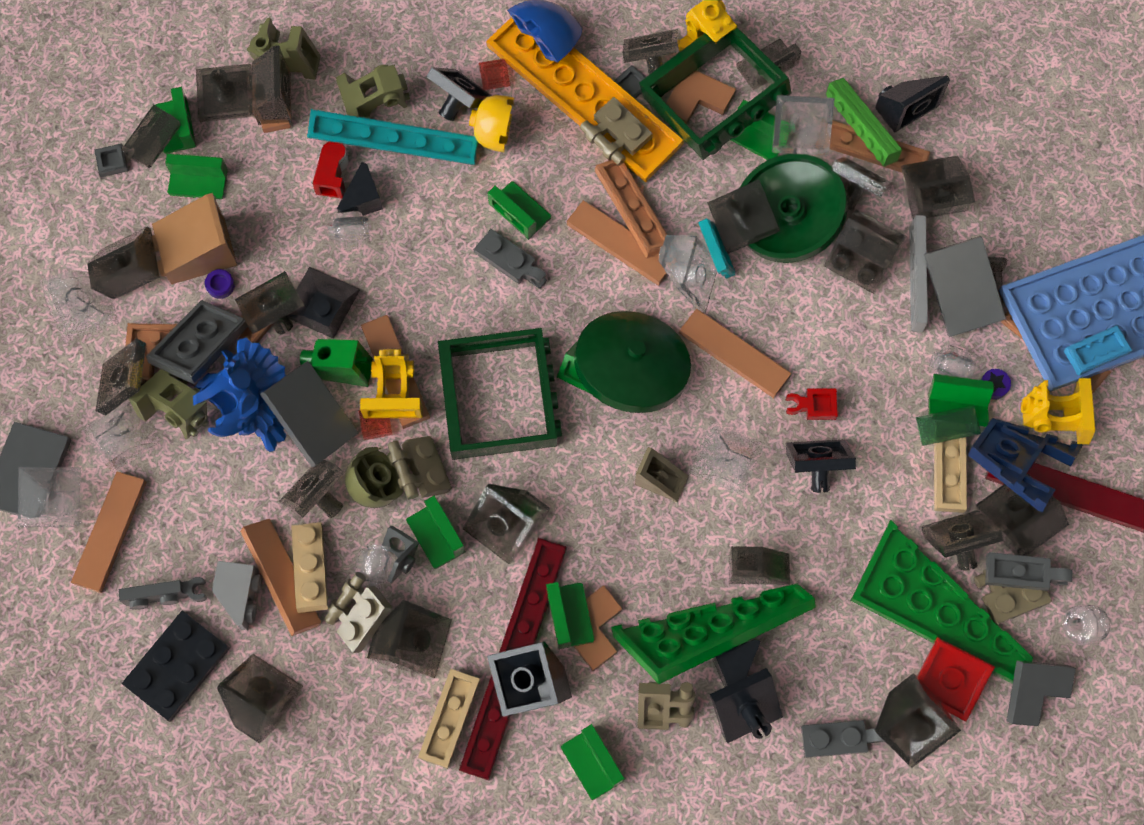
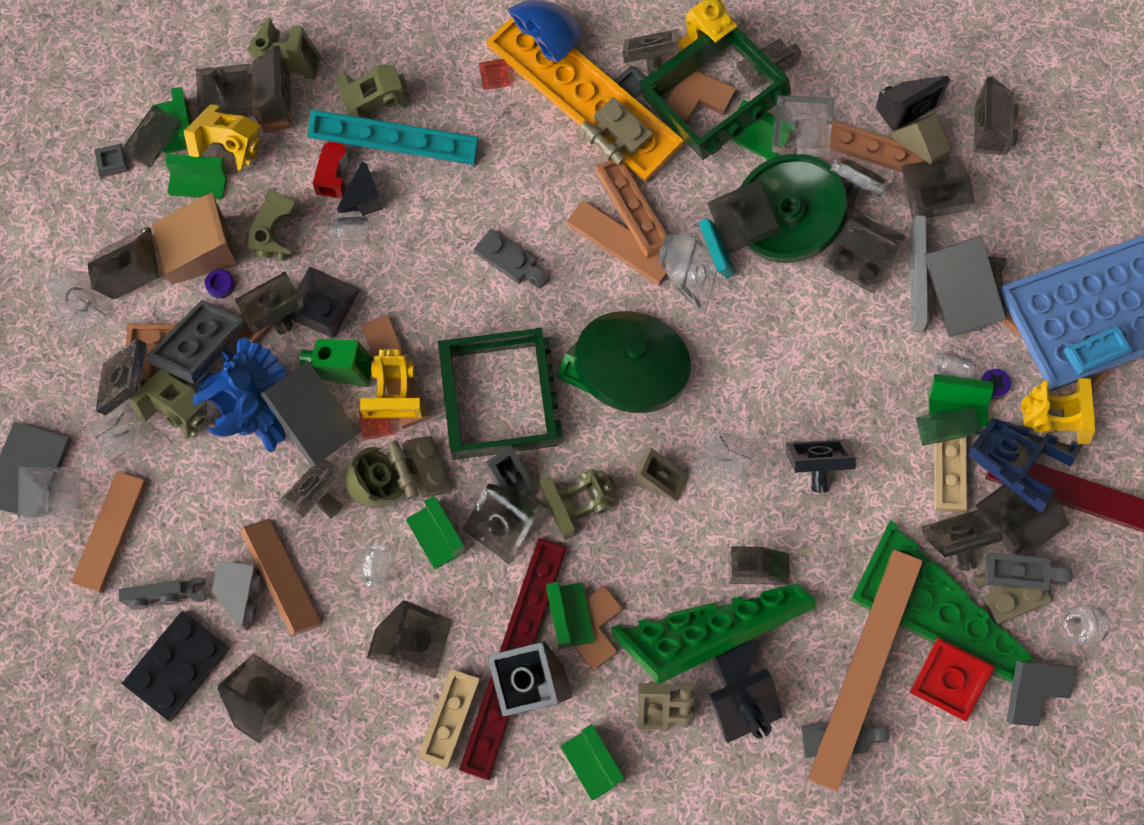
tan plate [291,522,328,613] -> none
dark tan plate [324,572,393,653] -> none
dark grey bracket [381,525,419,584] -> none
black tile [426,67,492,121] -> none
yellow cylinder [469,95,515,153] -> none
green panel [487,181,551,240] -> none
nougat tile [679,308,791,398] -> none
red plate [785,388,838,420] -> none
bright green piece [826,77,902,167] -> none
clear smoke slope [875,673,961,768] -> none
none -> yellow tile [184,104,261,171]
none -> olive tile [248,188,301,261]
none -> dark grey slope [486,445,538,508]
none -> olive tile [539,469,618,540]
none -> nougat tile [807,549,922,792]
none -> dark tan slope [890,113,951,164]
none -> clear smoke slope [973,76,1018,155]

